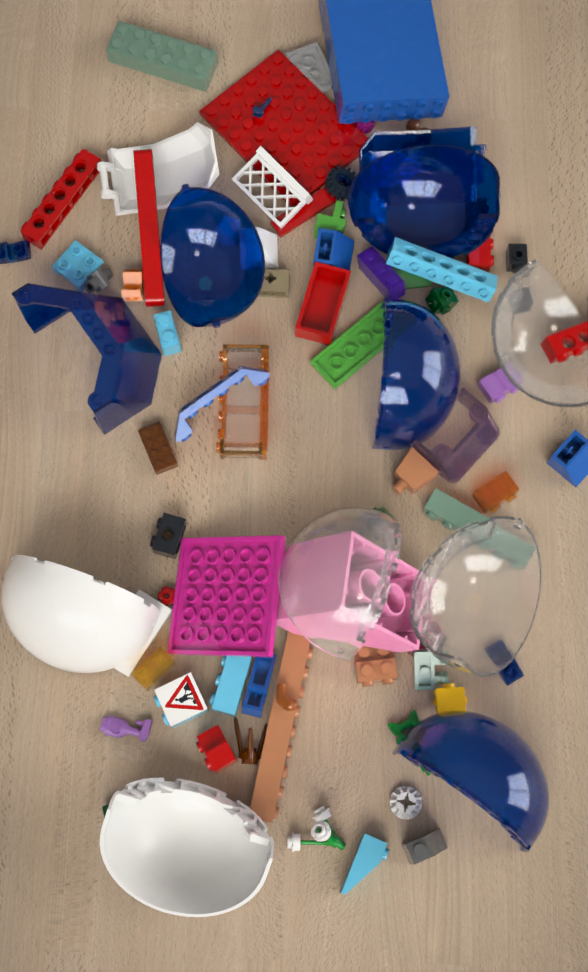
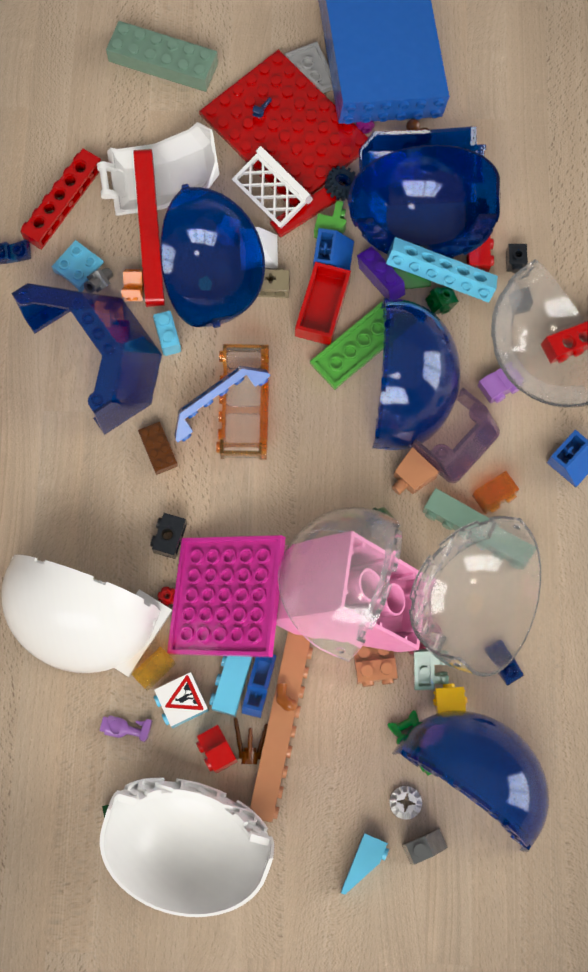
white plant [287,806,346,852] -> none

